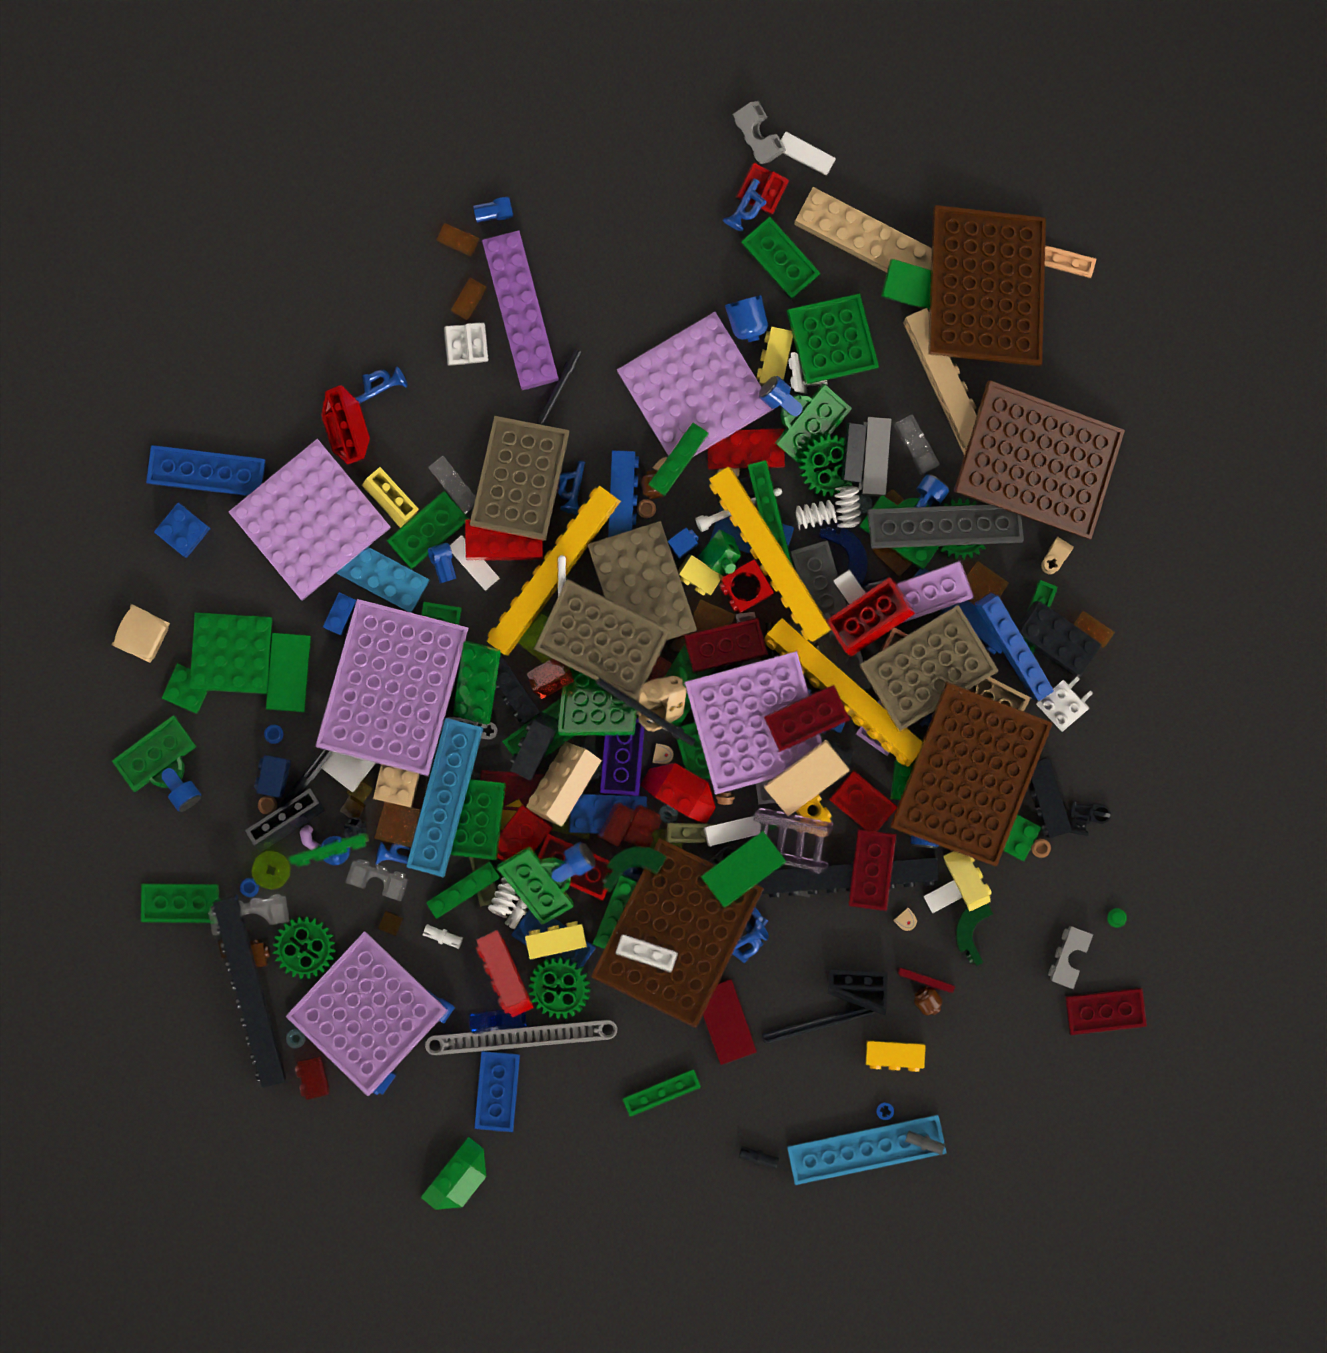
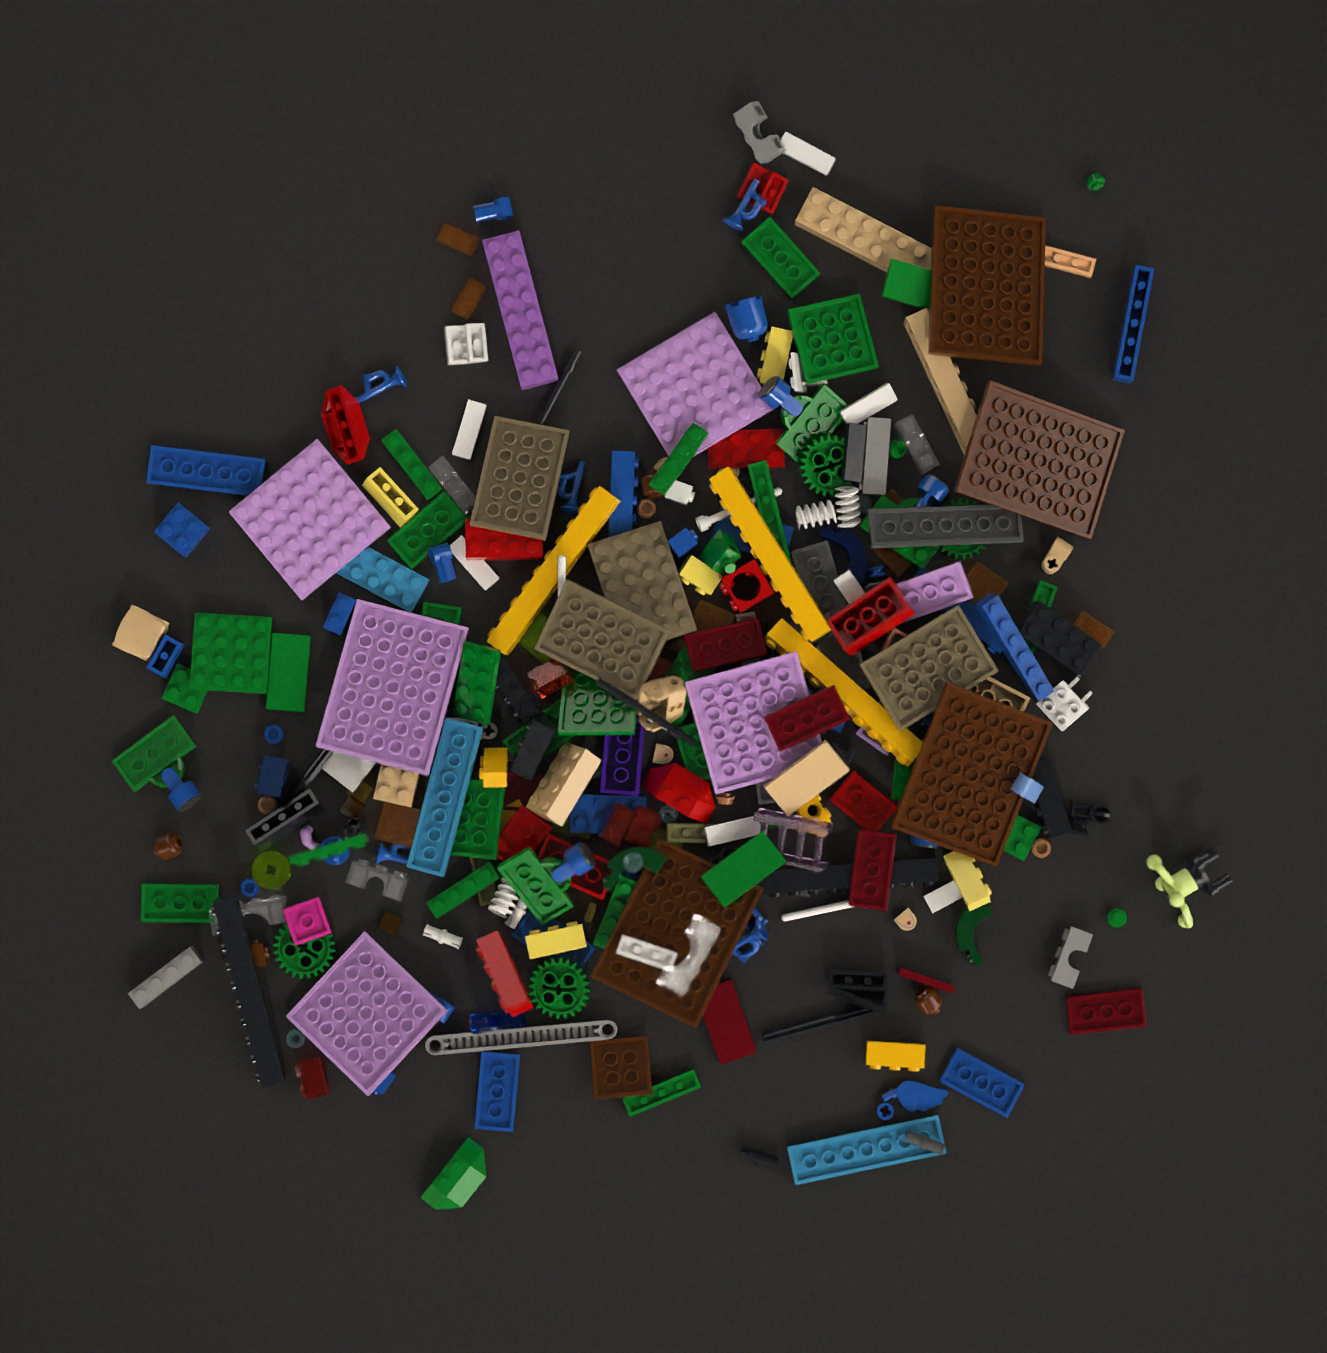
none -> light grey brick [128,946,204,1009]
none -> blue brick [147,634,185,678]
none -> reddish brown head [153,832,183,860]
none -> dark pink plate [282,897,332,946]
none -> green plate [381,429,443,501]
none -> white tile [452,399,487,460]
none -> yellow brick [479,748,508,787]
none -> clear yellow tile [584,902,597,922]
none -> reddish brown plate [590,1036,653,1100]
none -> clear light blue plate [623,853,643,872]
none -> clear arch [656,915,721,996]
none -> white brick [665,481,695,506]
none -> white piece [781,900,852,921]
none -> white tile [839,383,898,424]
none -> blue bush [867,565,886,579]
none -> blue animal [881,1080,948,1112]
none -> green plate [889,439,906,458]
none -> blue tile [939,1047,1025,1118]
none -> medium blue panel [1010,773,1044,804]
none -> green plate [1087,173,1105,190]
none -> blue brick [1112,265,1155,384]
none -> wheel [1146,848,1233,928]

